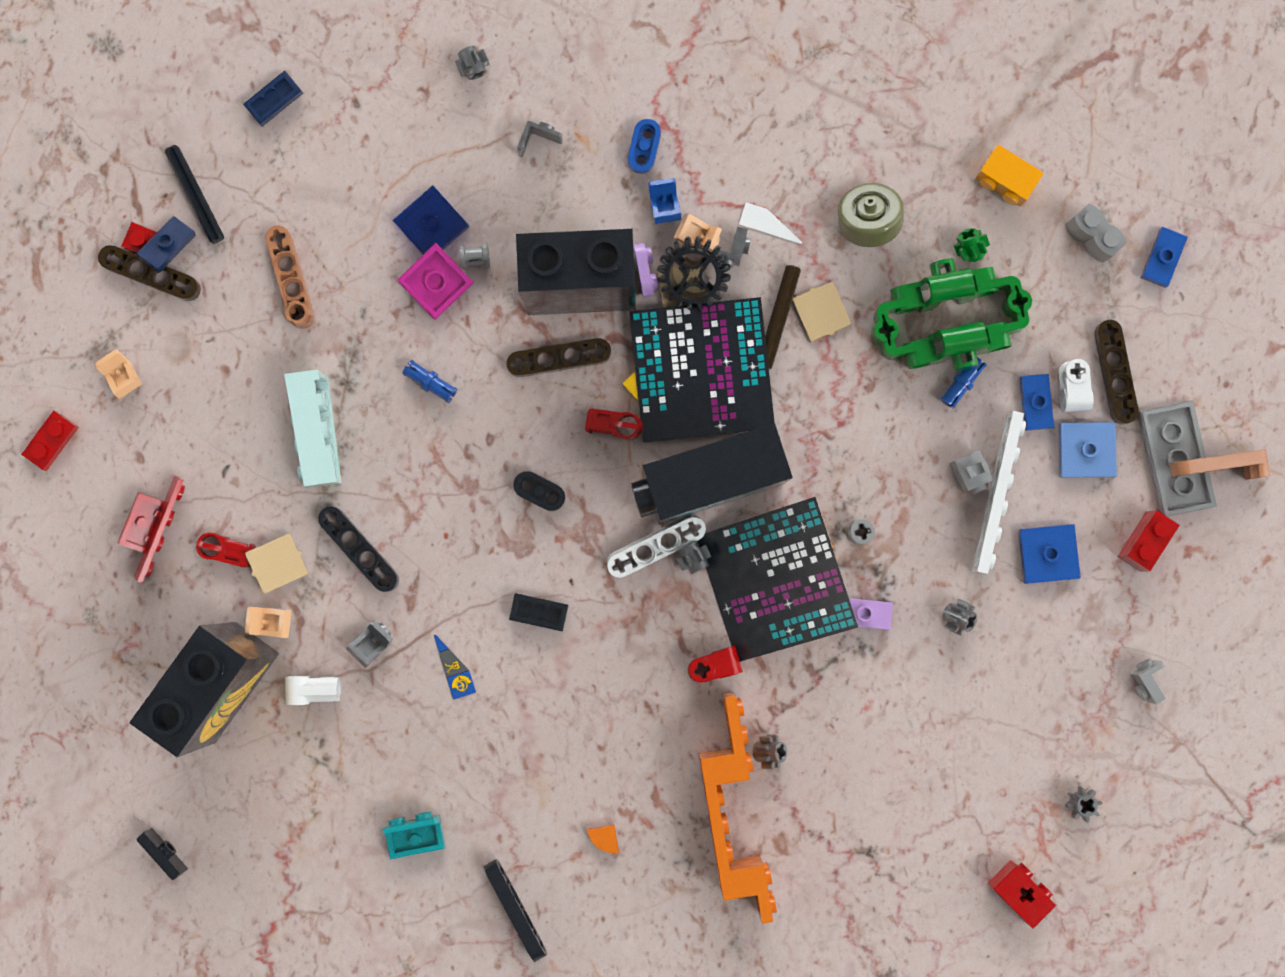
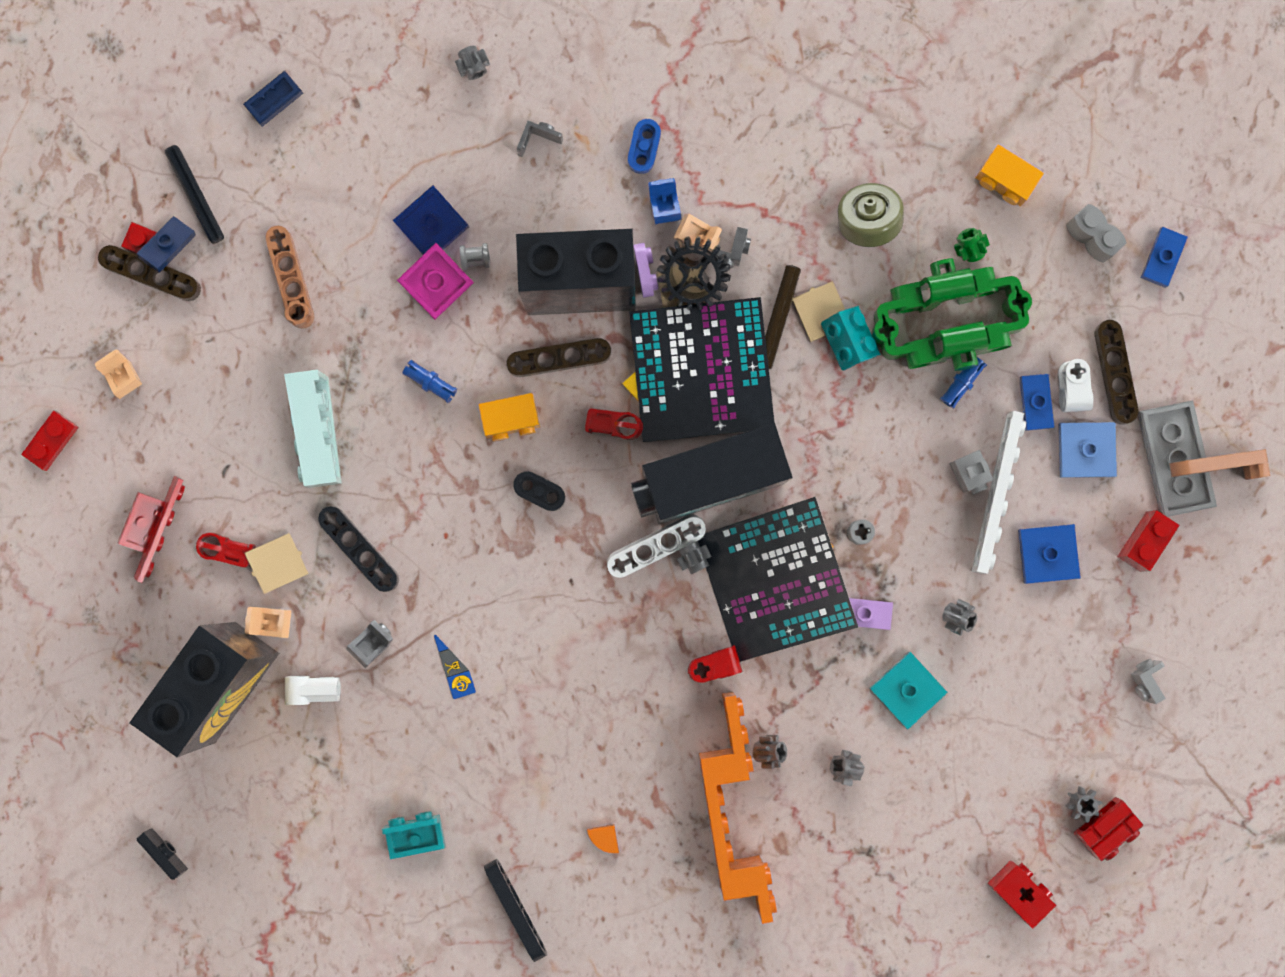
black plate [509,593,569,632] -> none
white sticker [739,202,802,244] -> none
none -> light orange brick [479,393,540,442]
none -> teal bracket [821,306,881,371]
none -> flat silver gear [830,750,865,786]
none -> teal plate [869,651,948,730]
none -> red brick [1074,797,1144,862]

